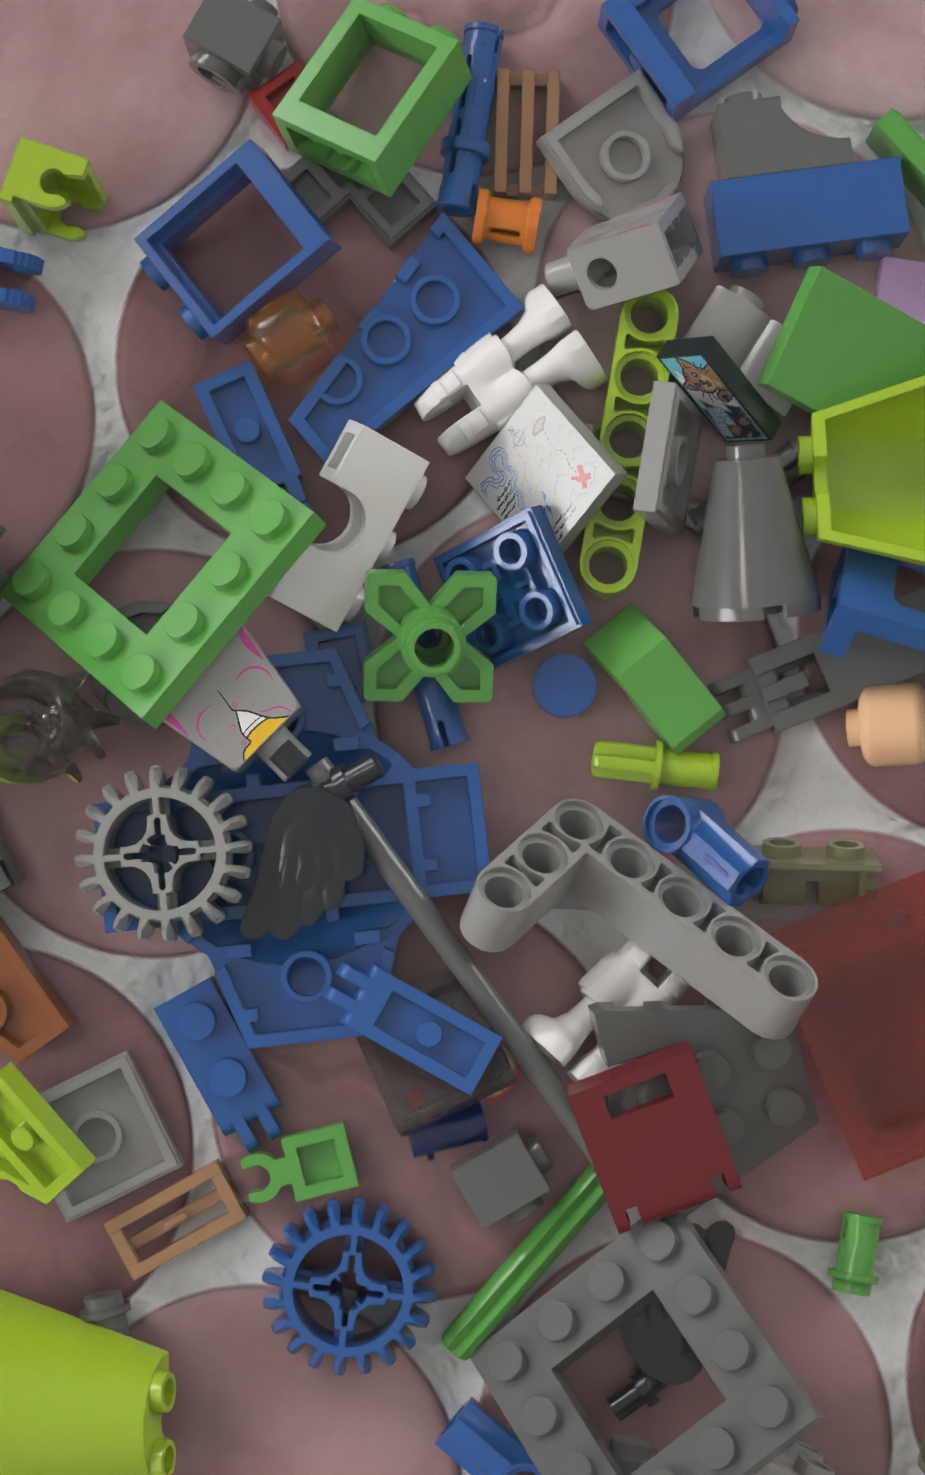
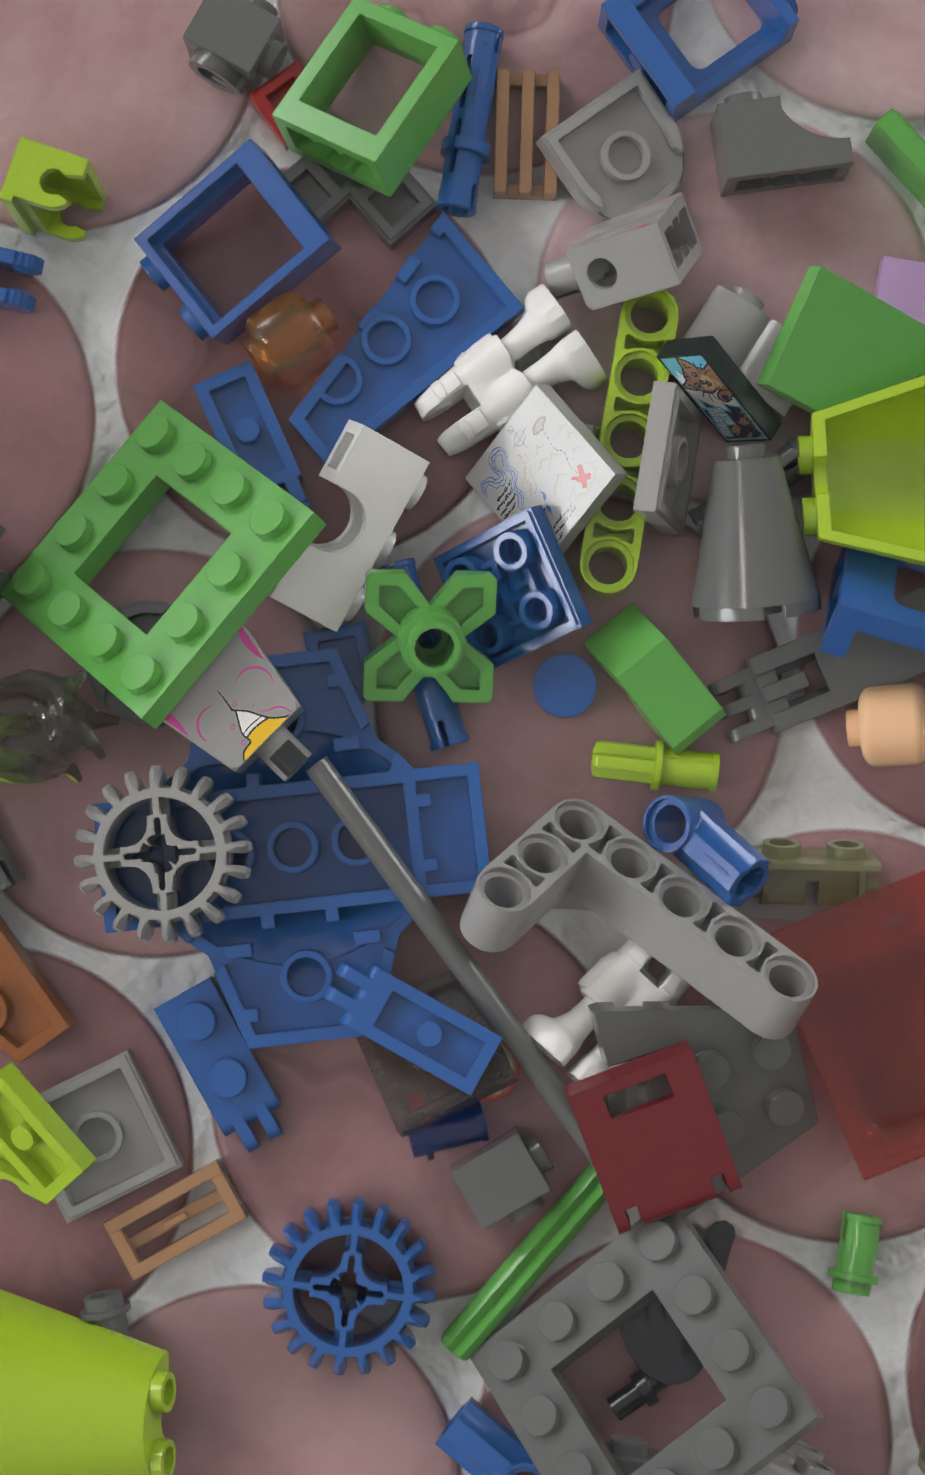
black animal [240,753,385,940] -> none
bright green plate [240,1120,360,1203] -> none
orange bush [471,188,542,255] -> none
blue brick [703,156,910,278] -> none

